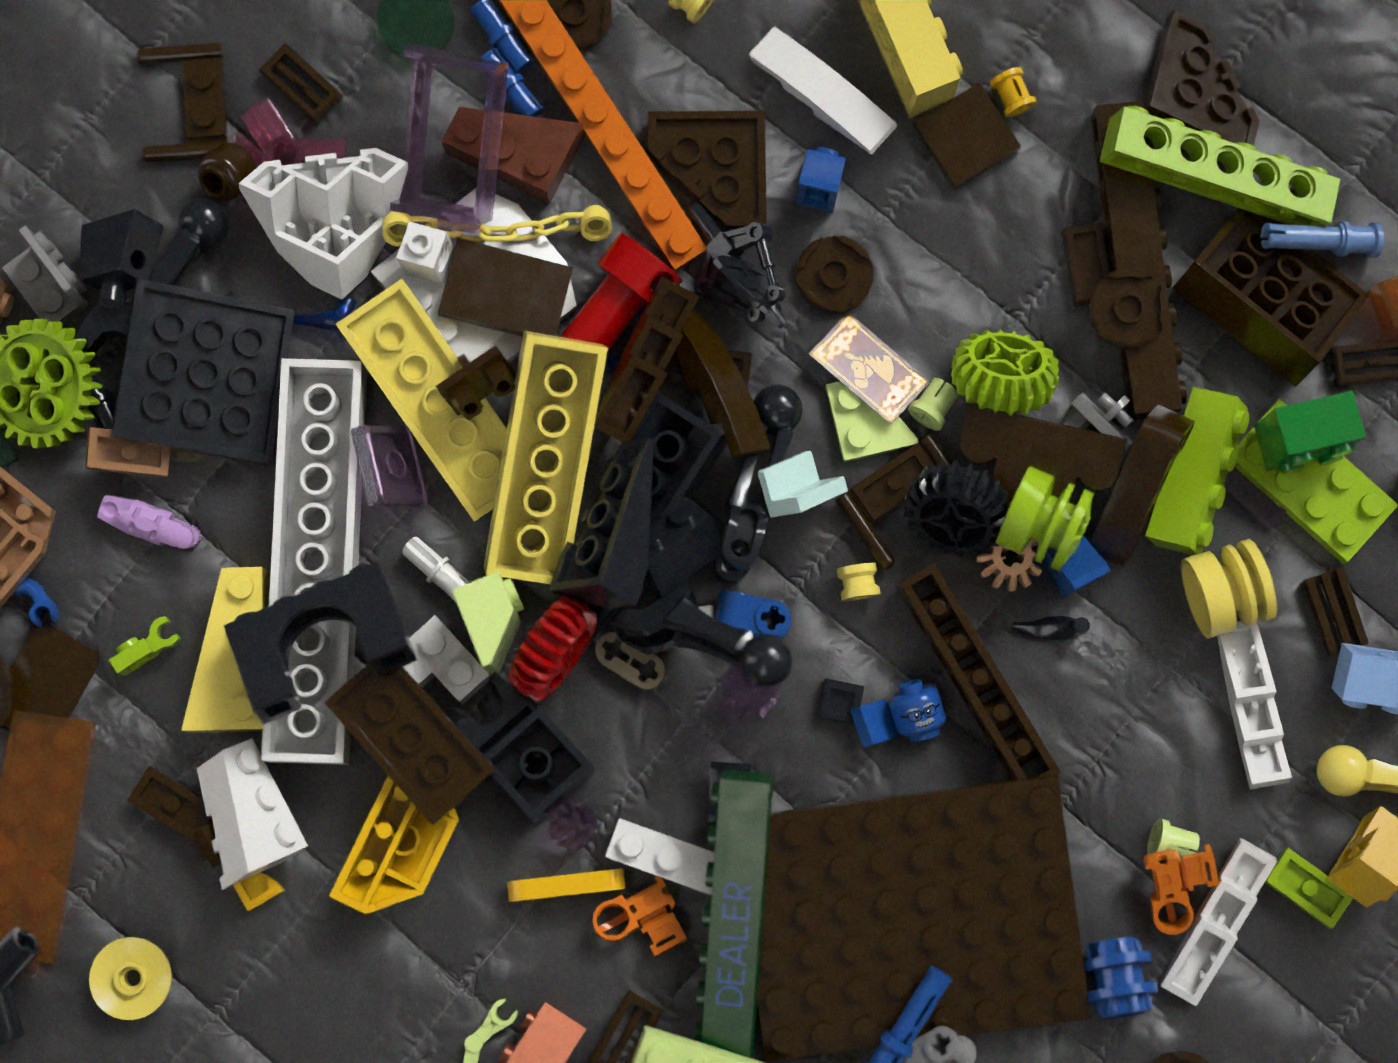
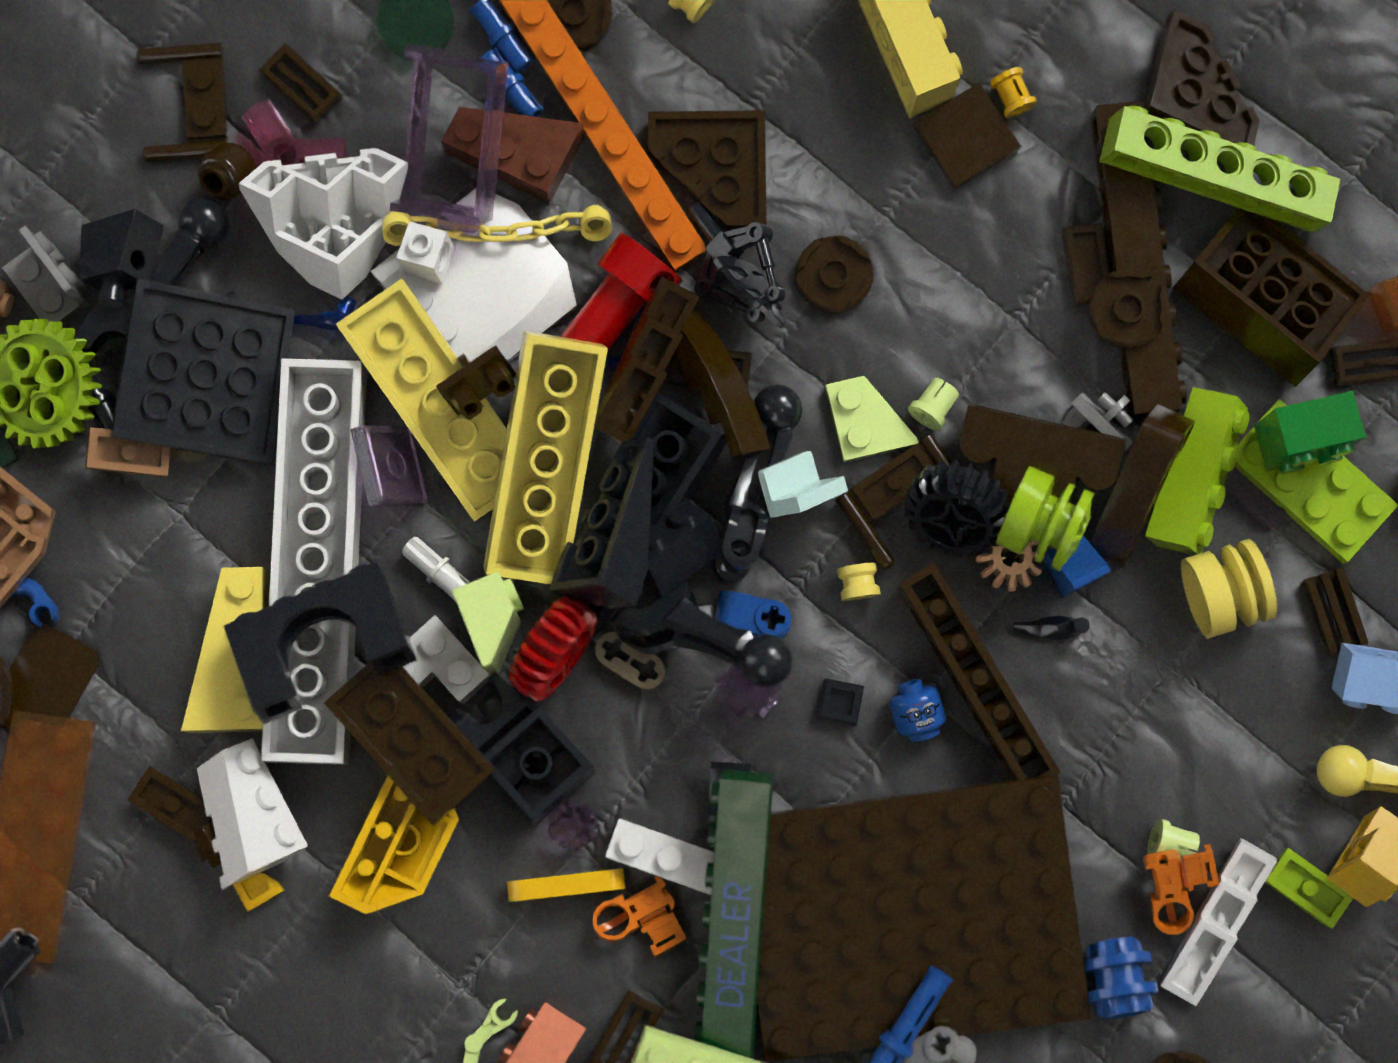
light yellow dish [89,937,172,1020] -> none
lavender hinge [97,495,202,549] -> none
lime plate [109,616,181,676] -> none
dark brown tile [438,238,573,337] -> none
white slope [749,26,897,155] -> none
blue slope [795,147,846,213] -> none
sticker [809,312,930,424] -> none
blue tile [850,699,899,748] -> none
lime gear [951,329,1059,416] -> none
white slope [1217,621,1292,789] -> none
medium blue pin [1261,221,1384,258] -> none

